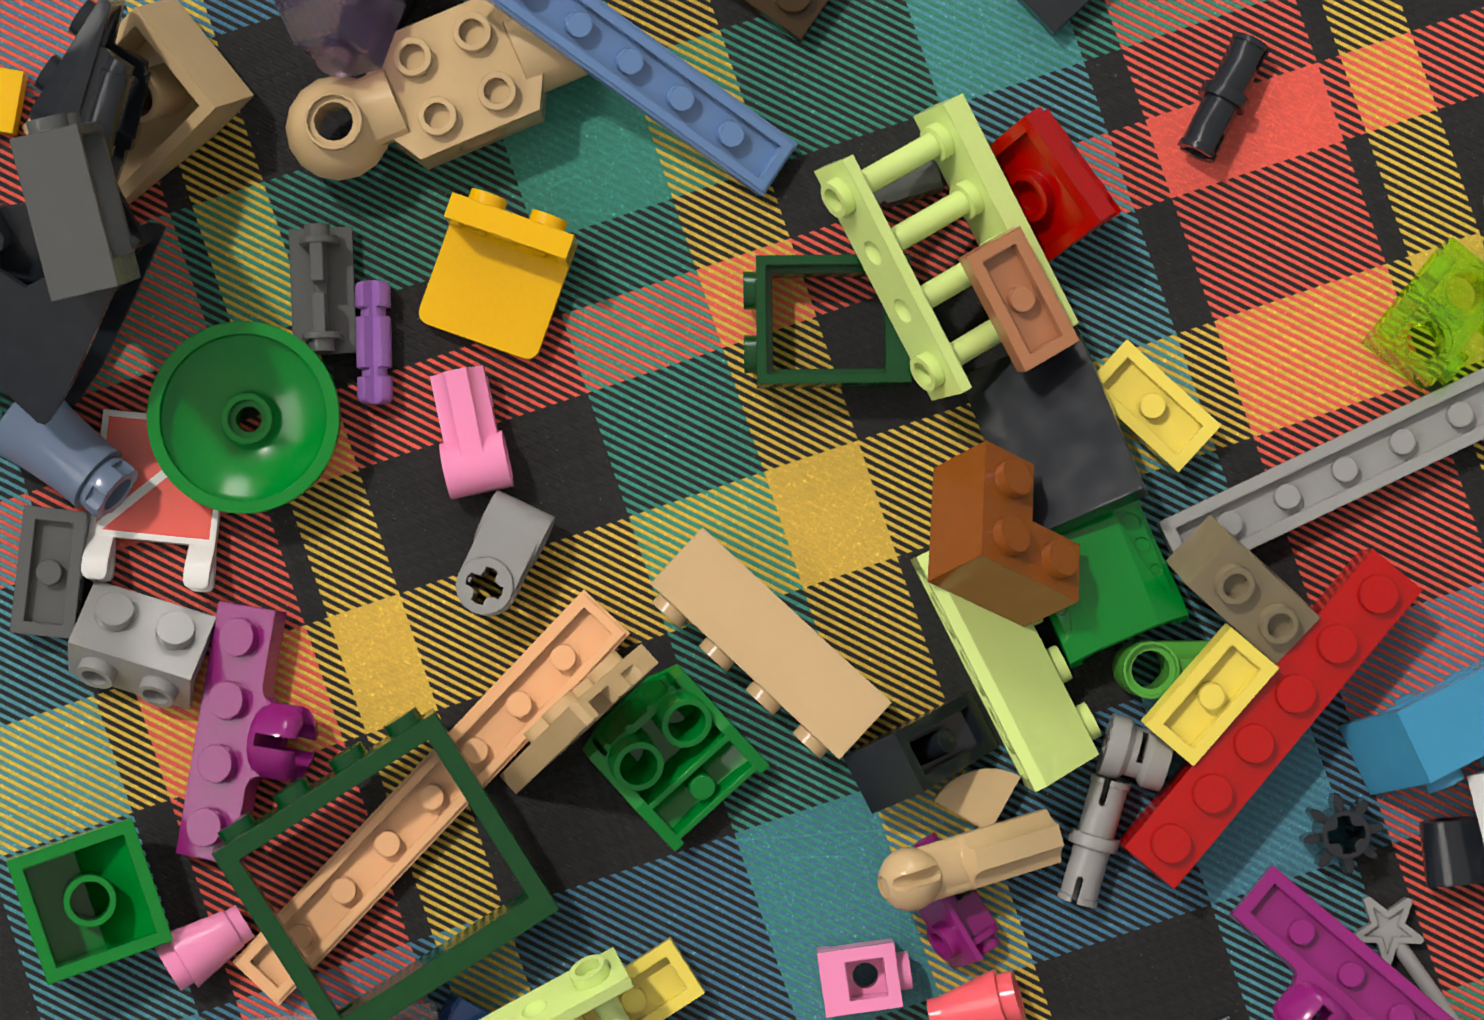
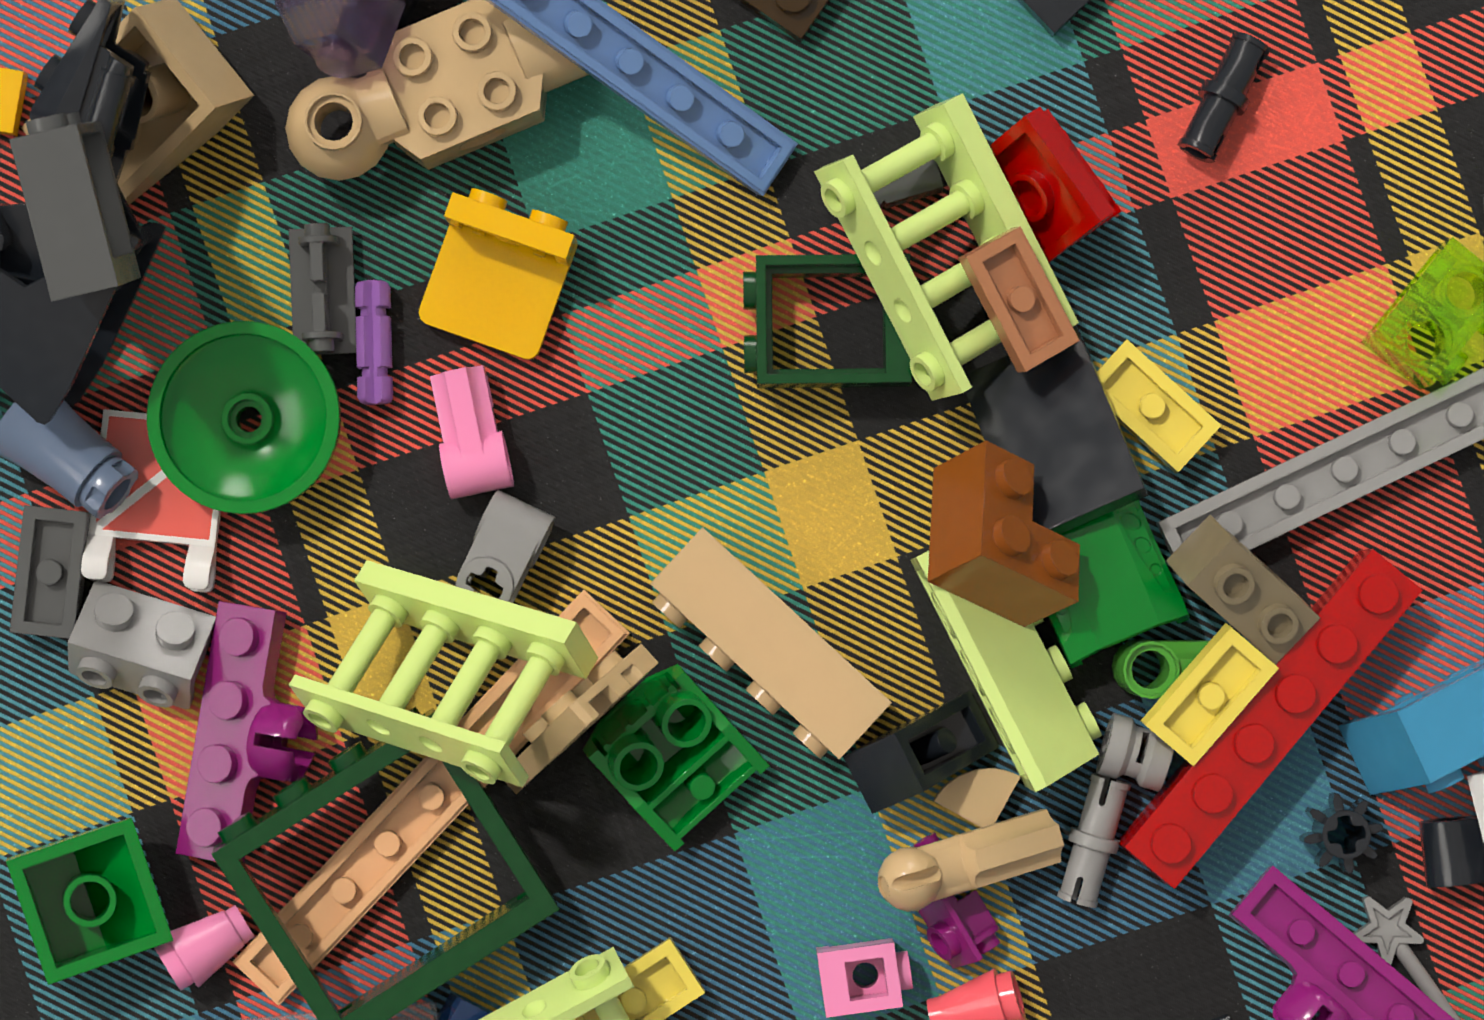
none -> yellowish green fence [289,560,598,788]

